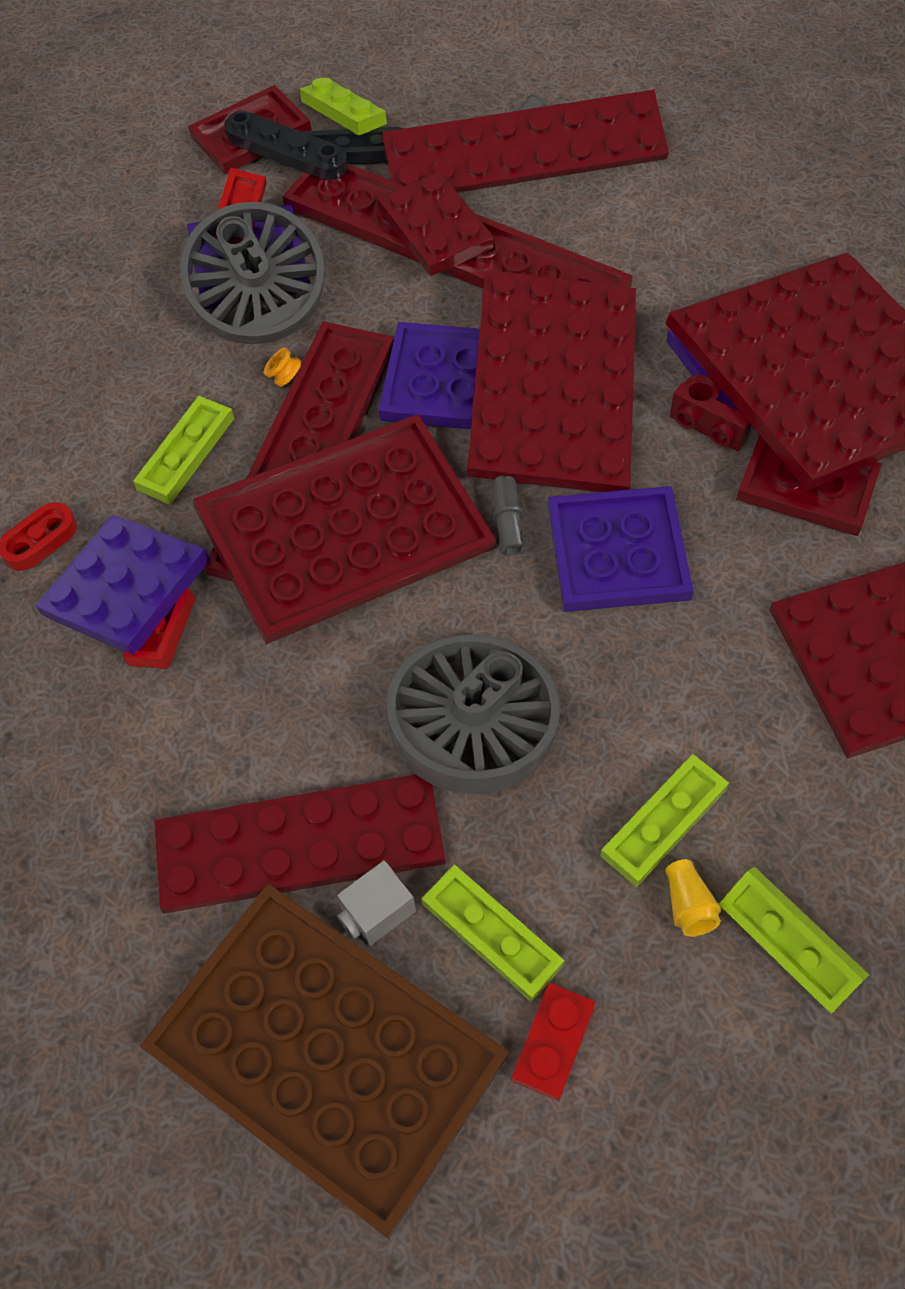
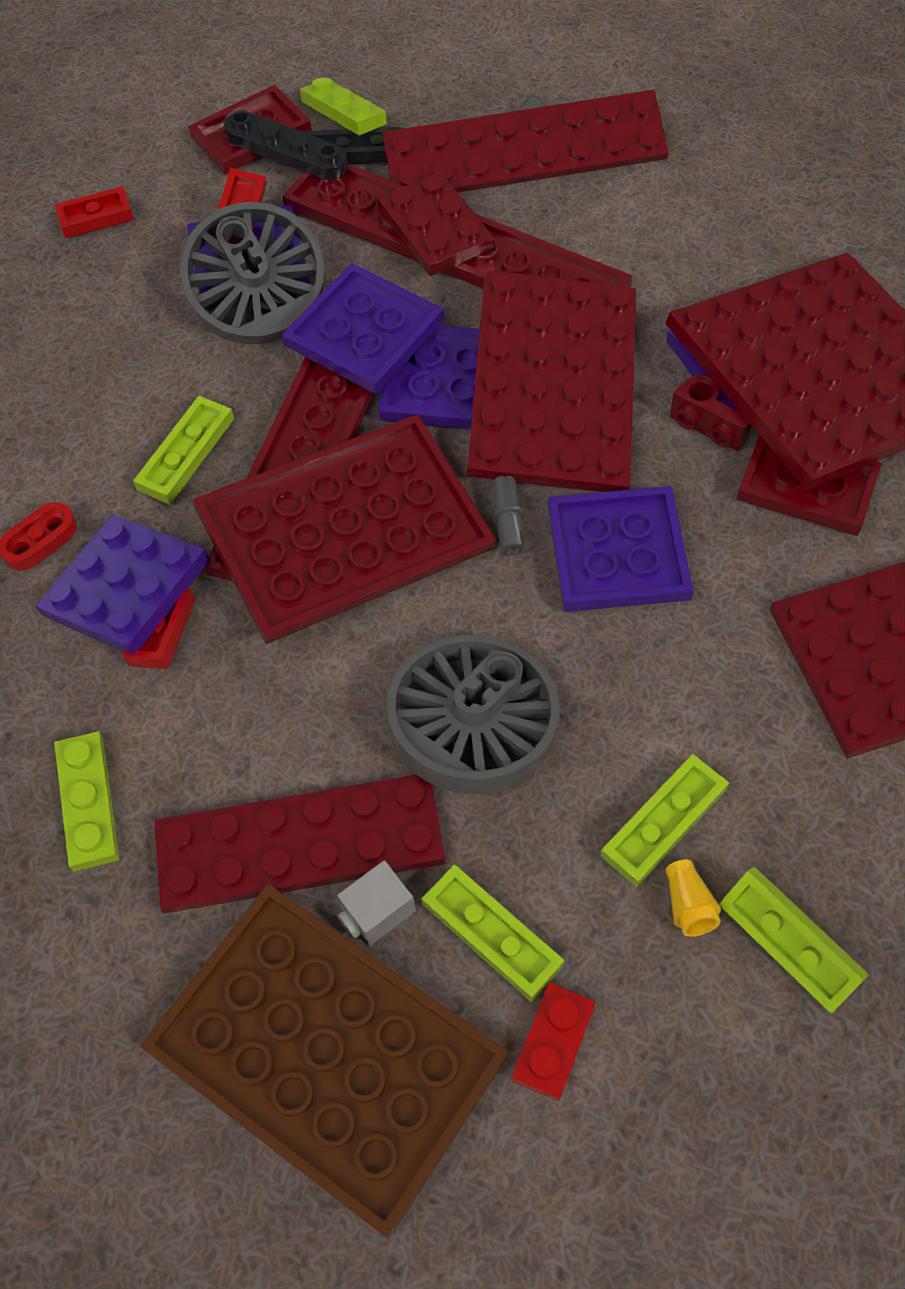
light orange bush [263,347,301,387] -> none
none -> red plate [54,186,134,239]
none -> lime plate [54,731,120,872]
none -> dark purple plate [282,263,445,395]

